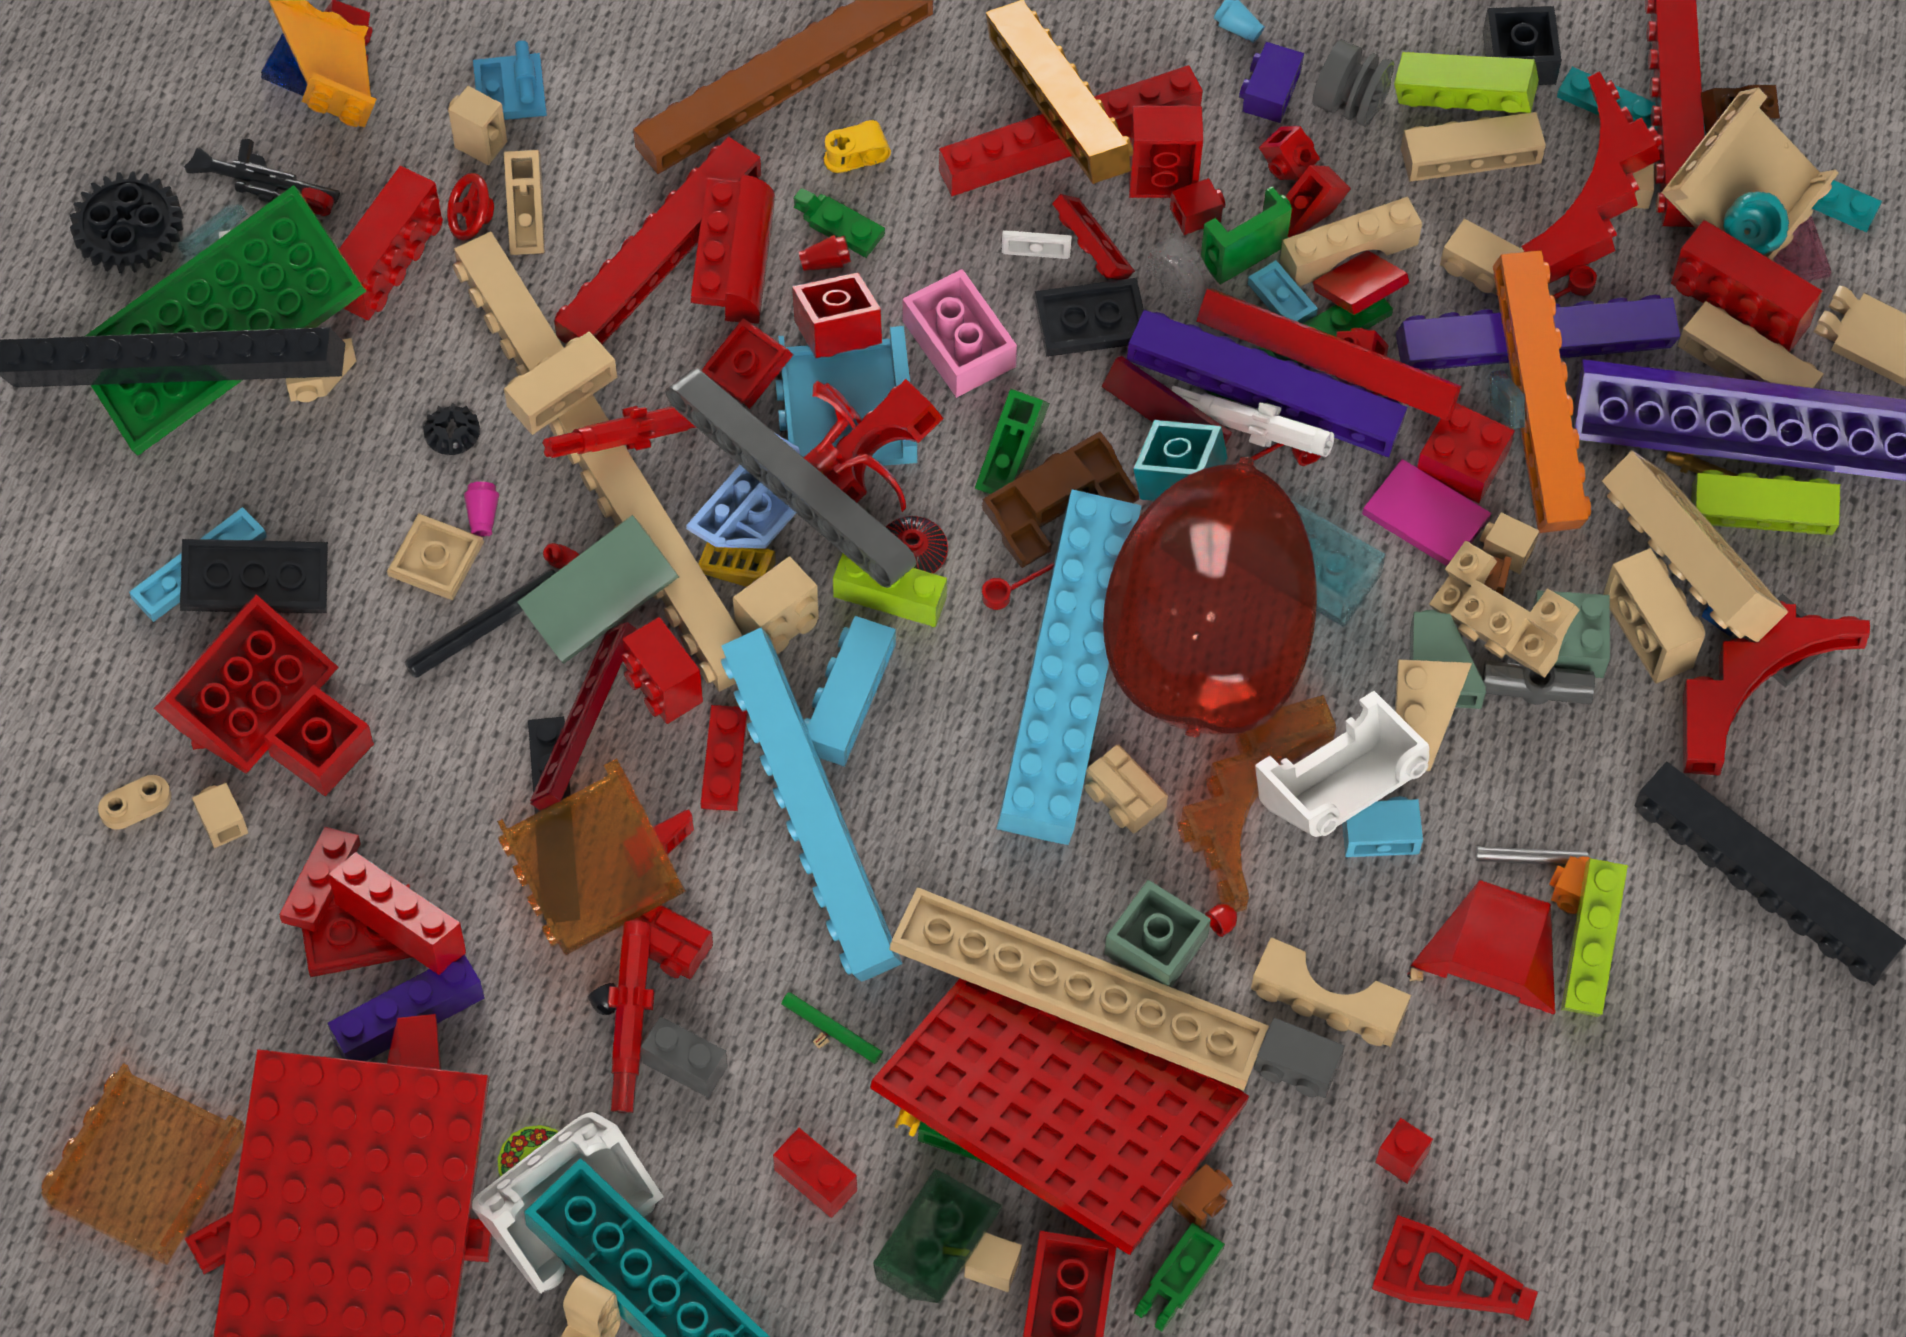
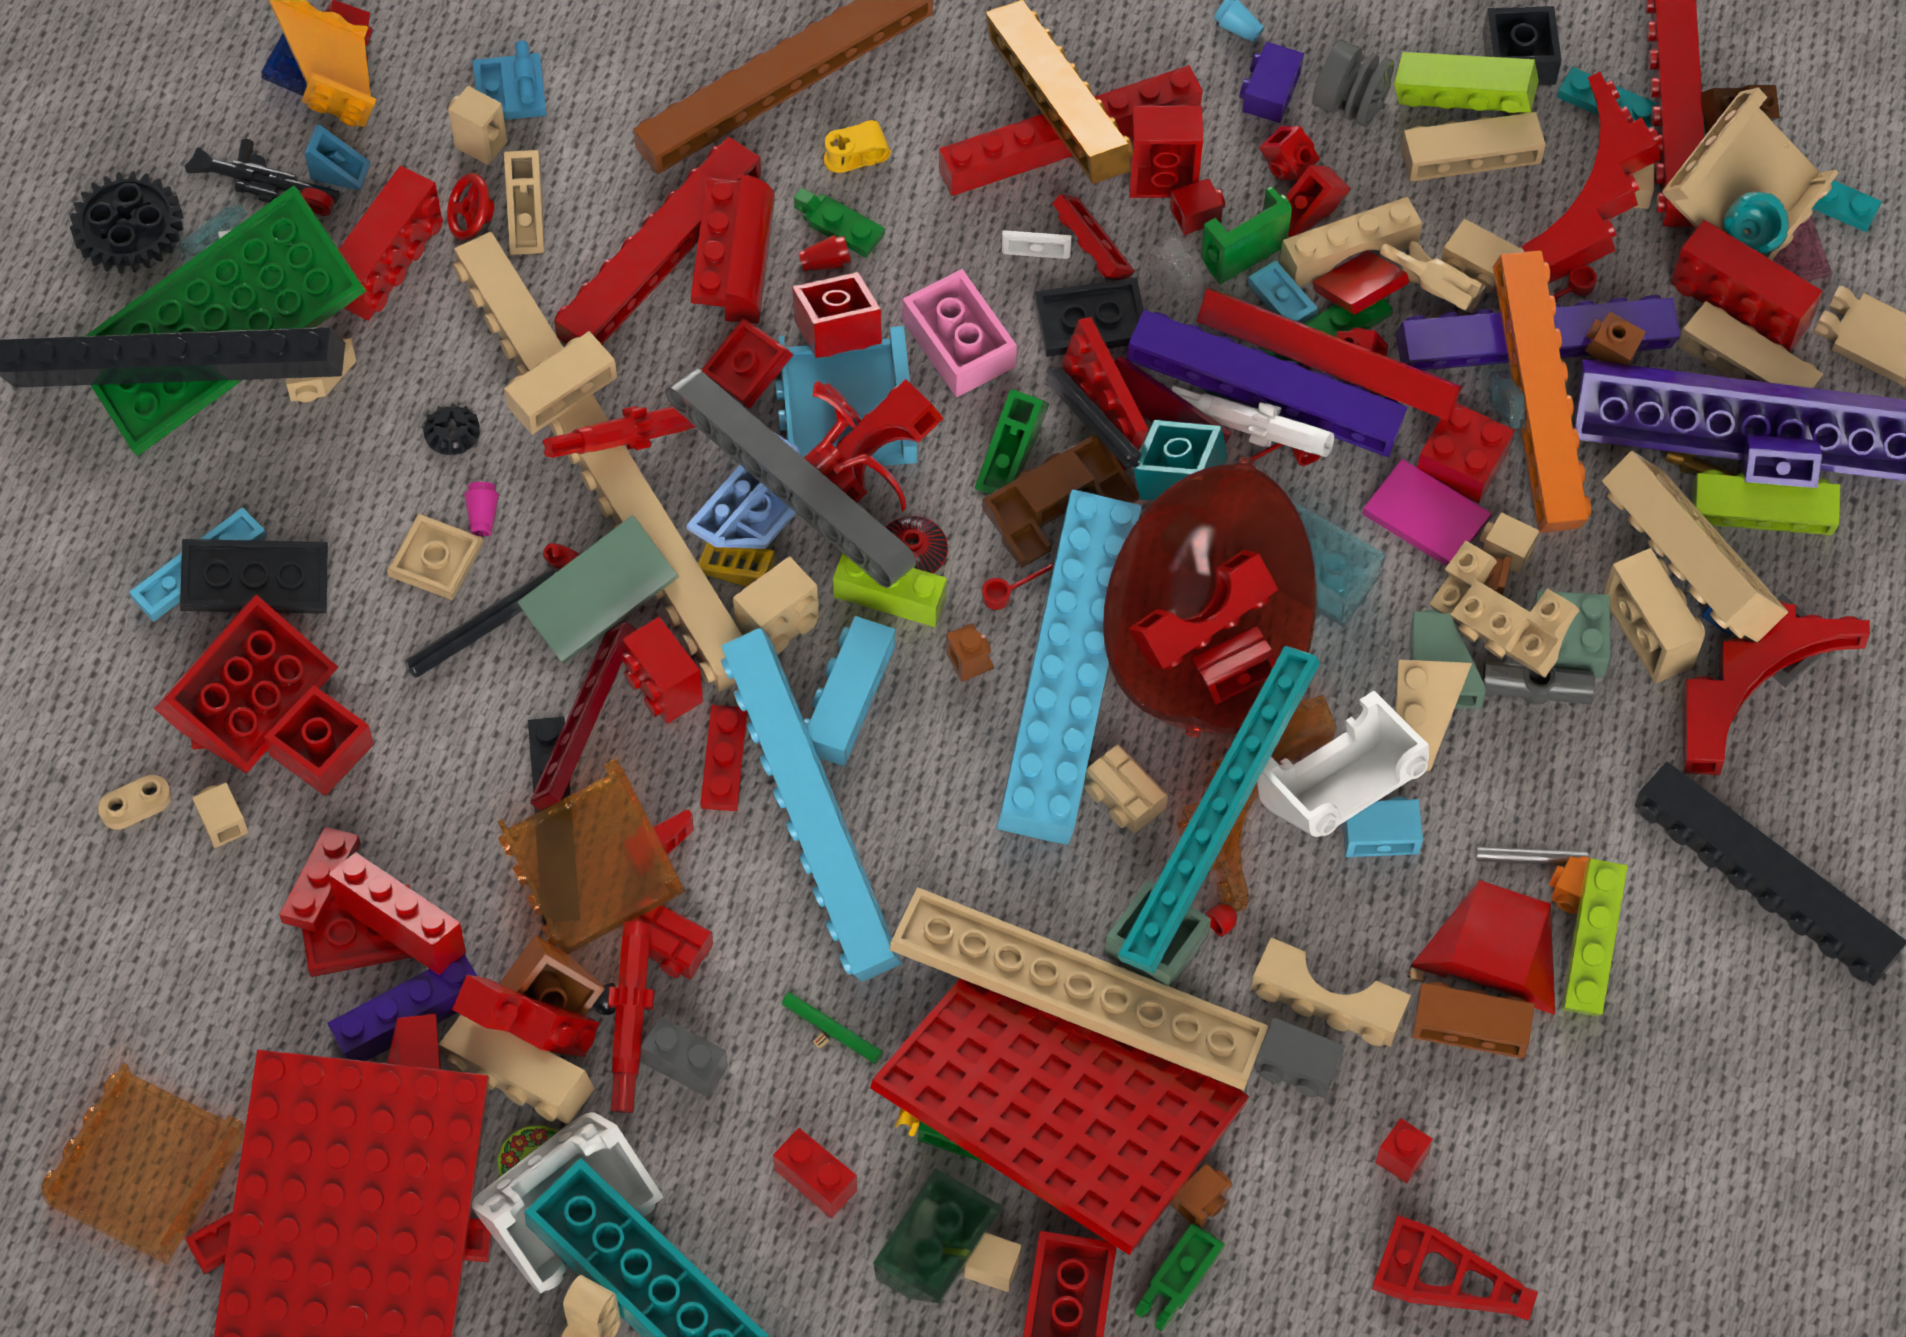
none -> dark azure slope [305,124,371,190]
none -> tan brick [439,1015,595,1125]
none -> red arch [452,975,600,1057]
none -> dark orange slope [499,935,605,1015]
none -> dark orange brick [946,623,994,682]
none -> black axle [1045,367,1142,469]
none -> red plate [1063,317,1149,470]
none -> teal plate [1118,646,1320,974]
none -> red arch [1128,550,1279,669]
none -> red brick [1192,626,1276,706]
none -> tan animal [1380,241,1487,314]
none -> dark orange brick [1411,982,1535,1059]
none -> dark orange brick [1585,311,1646,365]
none -> dark purple brick [1742,434,1822,488]

